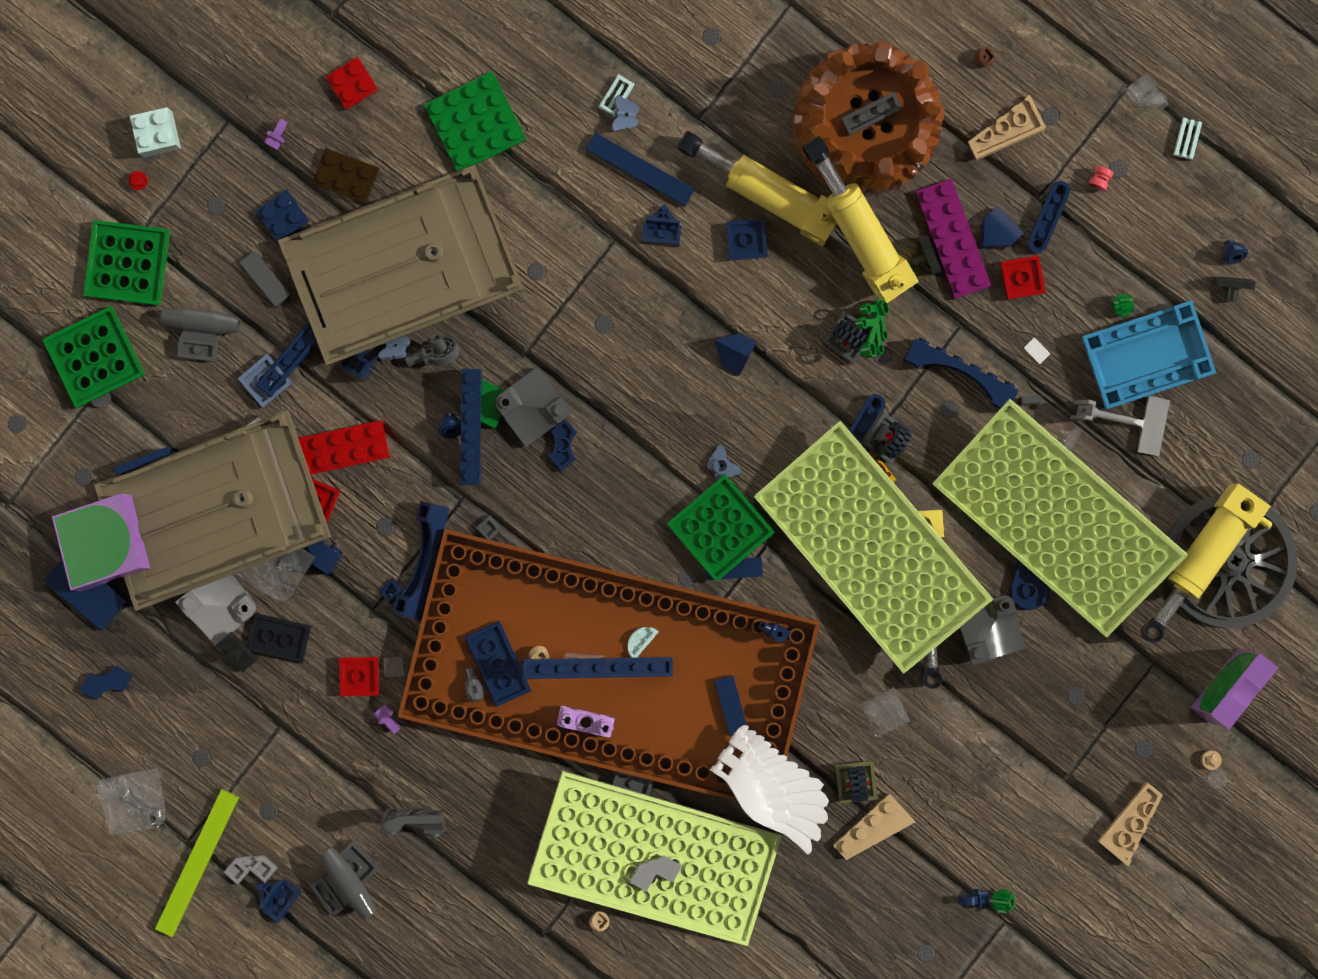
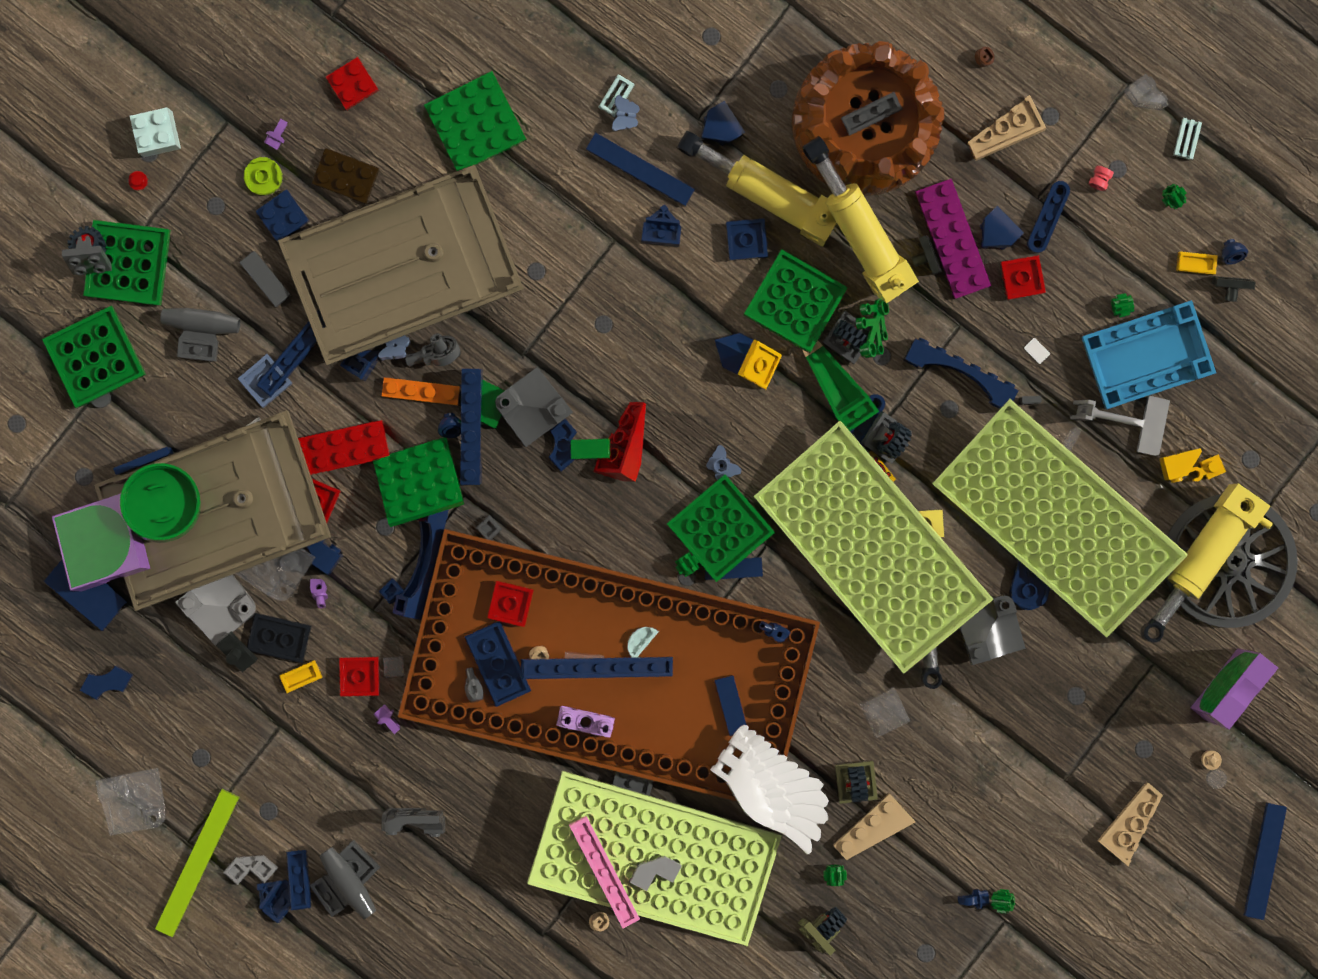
none -> dark grey plate [62,226,112,275]
none -> green piece [120,463,201,543]
none -> lime tile [244,157,282,196]
none -> yellow tile [279,660,323,693]
none -> dark blue tile [286,850,311,911]
none -> medium lavender piece [310,579,328,608]
none -> green plate [373,437,464,527]
none -> orange plate [382,377,461,406]
none -> red plate [487,580,534,627]
none -> bright pink plate [569,816,640,928]
none -> green tile [571,439,610,459]
none -> red wedge [594,402,646,482]
none -> green gear [675,553,699,577]
none -> dark blue slope [701,101,745,146]
none -> yellow tile [738,340,782,389]
none -> green plate [743,249,848,354]
none -> plate [798,907,847,956]
none -> green plate [802,340,879,431]
none -> green gear [823,864,847,886]
none -> yellow slope [1159,448,1202,483]
none -> green gear [1162,184,1187,210]
none -> yellow tile [1176,252,1218,275]
none -> yellow plate [1190,454,1226,482]
none -> dark blue tile [1243,802,1287,920]

